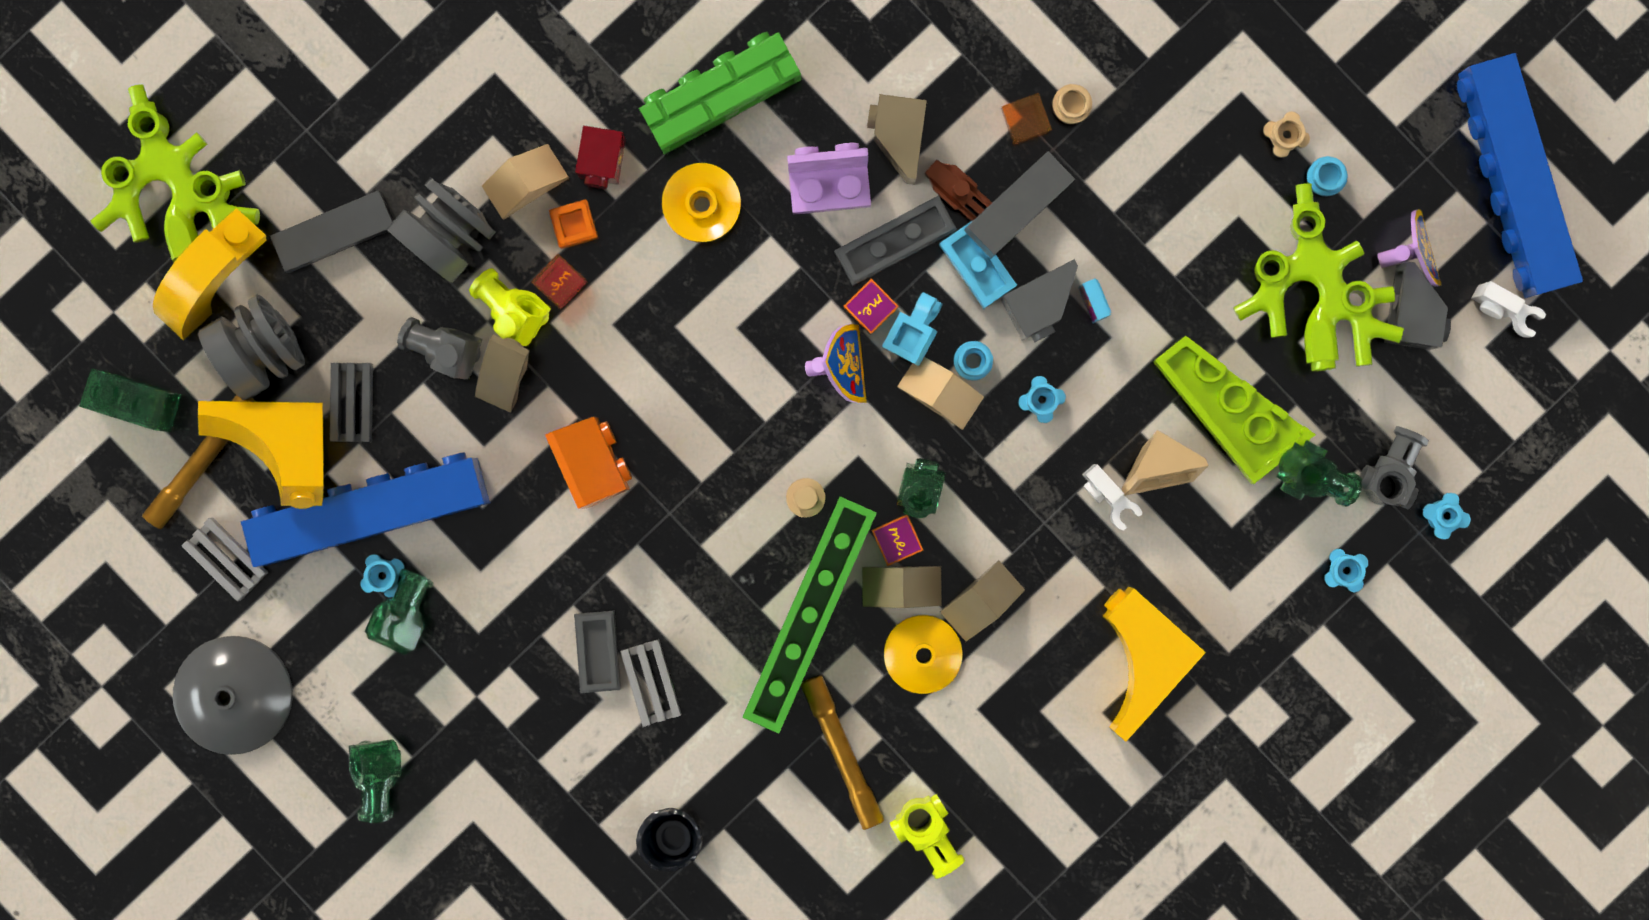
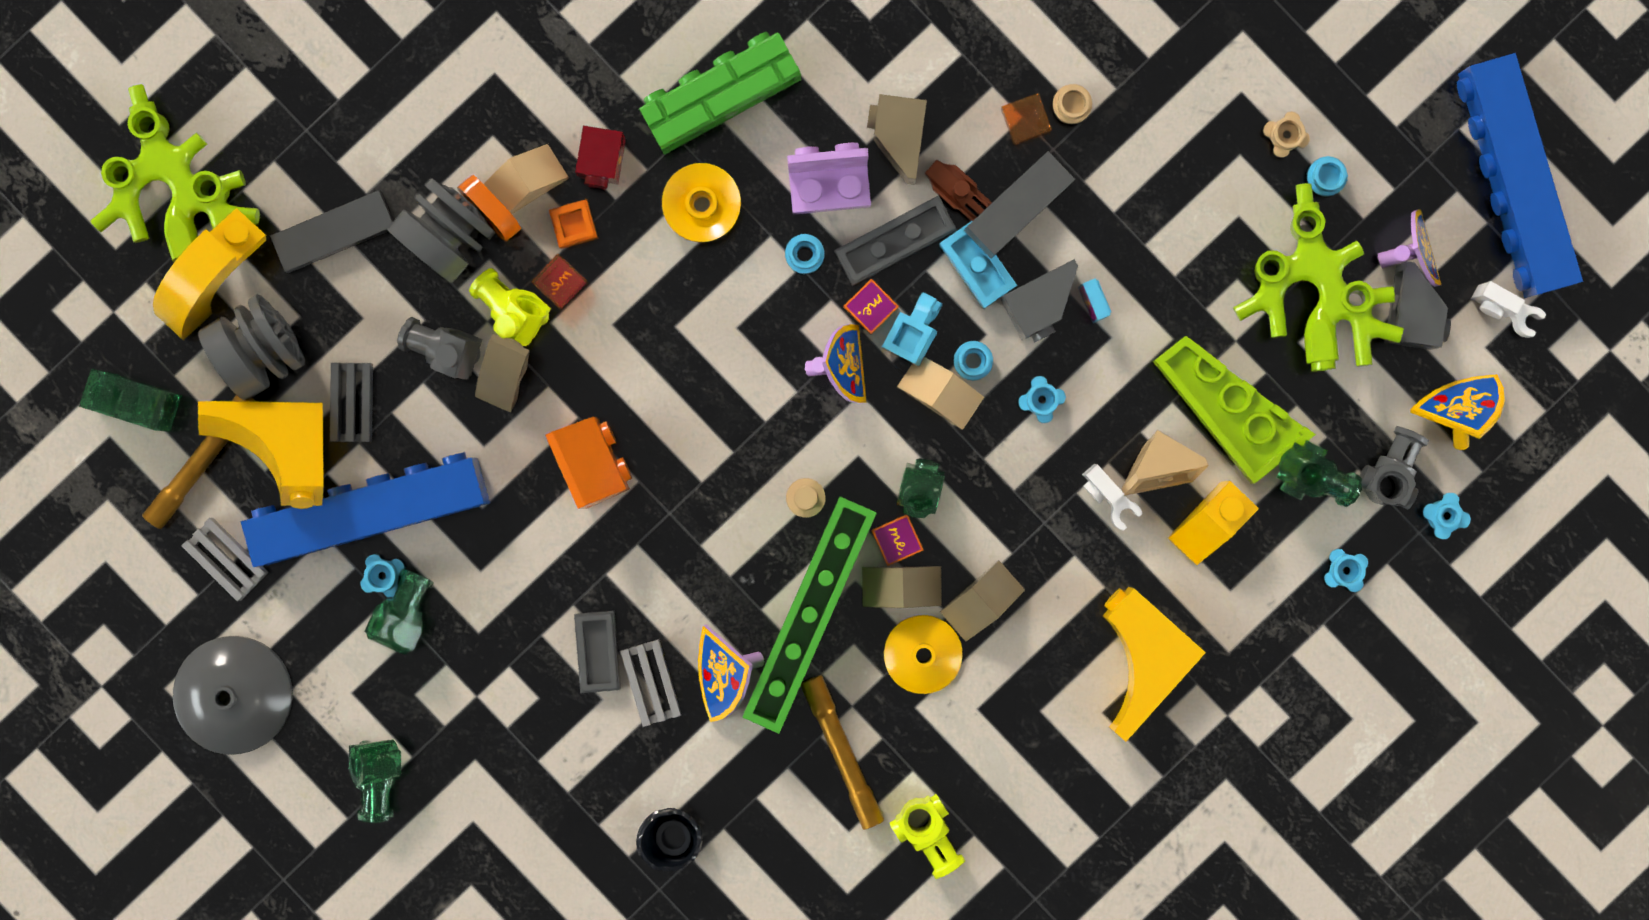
none -> orange beam [457,175,521,242]
none -> shield [698,625,764,722]
none -> medium azure plate [785,234,824,274]
none -> yellow slope [1168,481,1259,565]
none -> shield [1410,374,1505,450]

